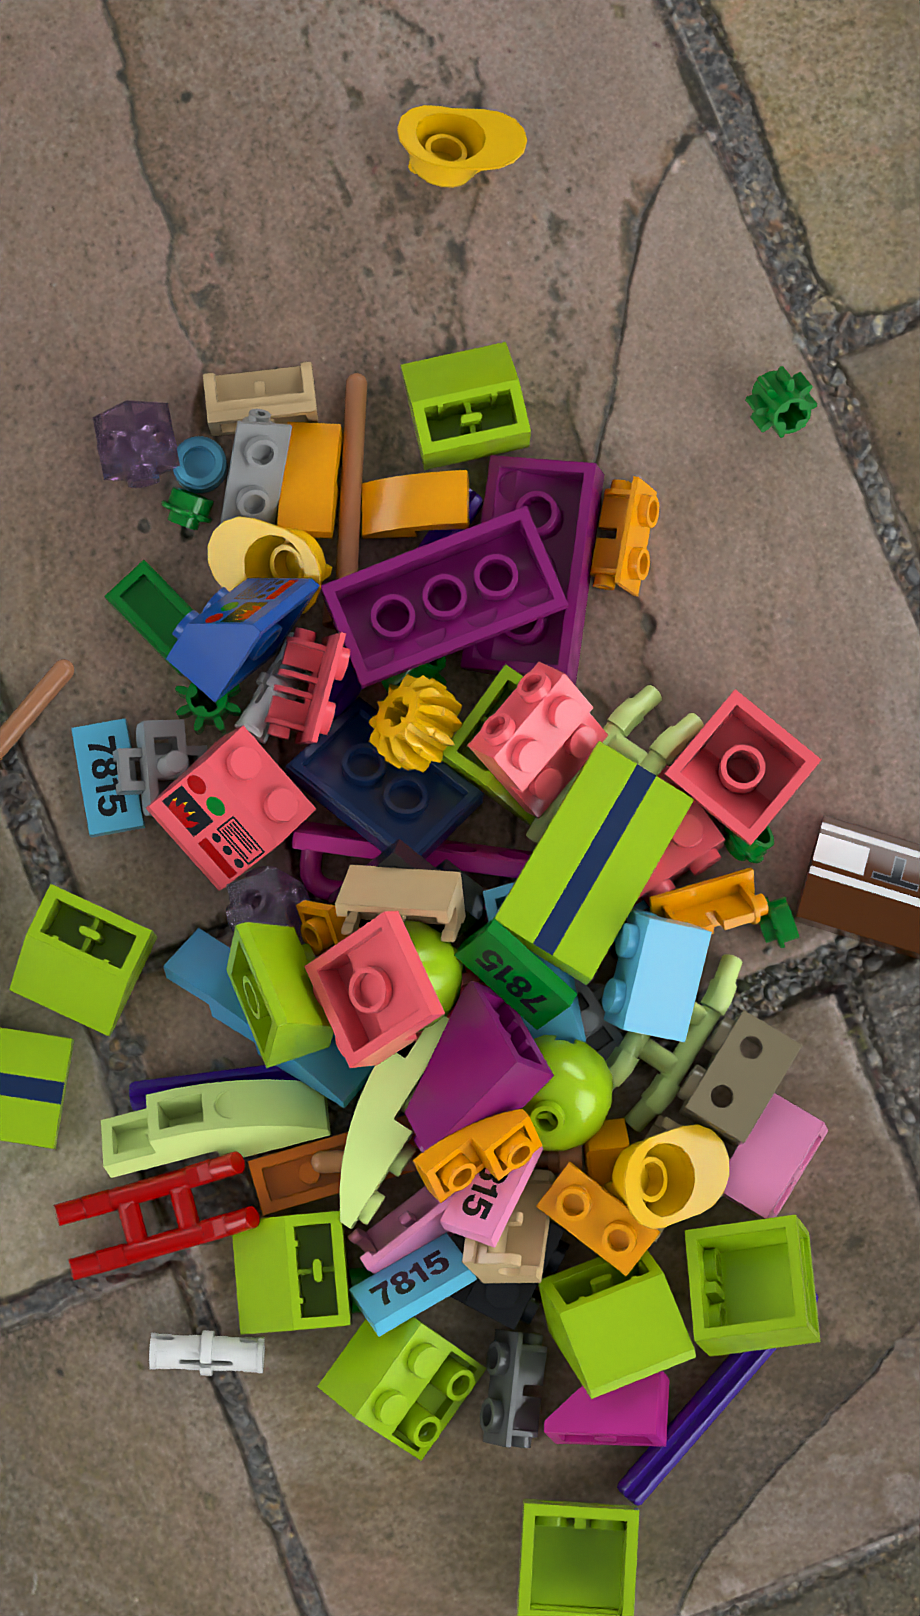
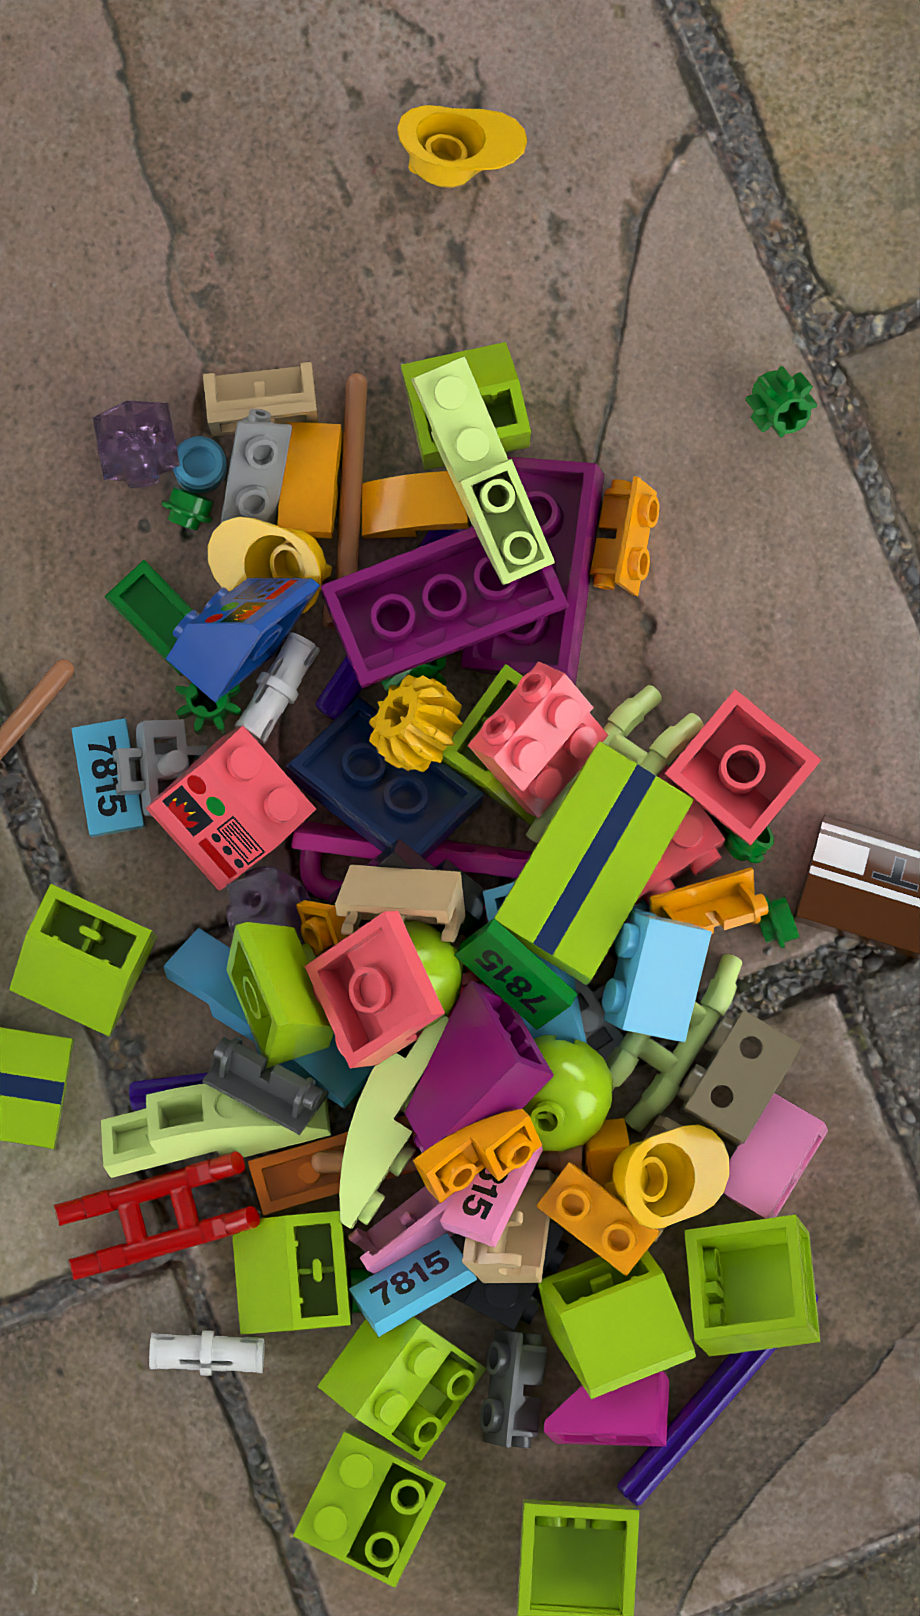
coral hinge [264,627,350,745] -> none
none -> dark grey hinge [203,1037,329,1135]
none -> lime slope [293,1428,446,1588]
none -> yellowish green slope [411,356,555,585]

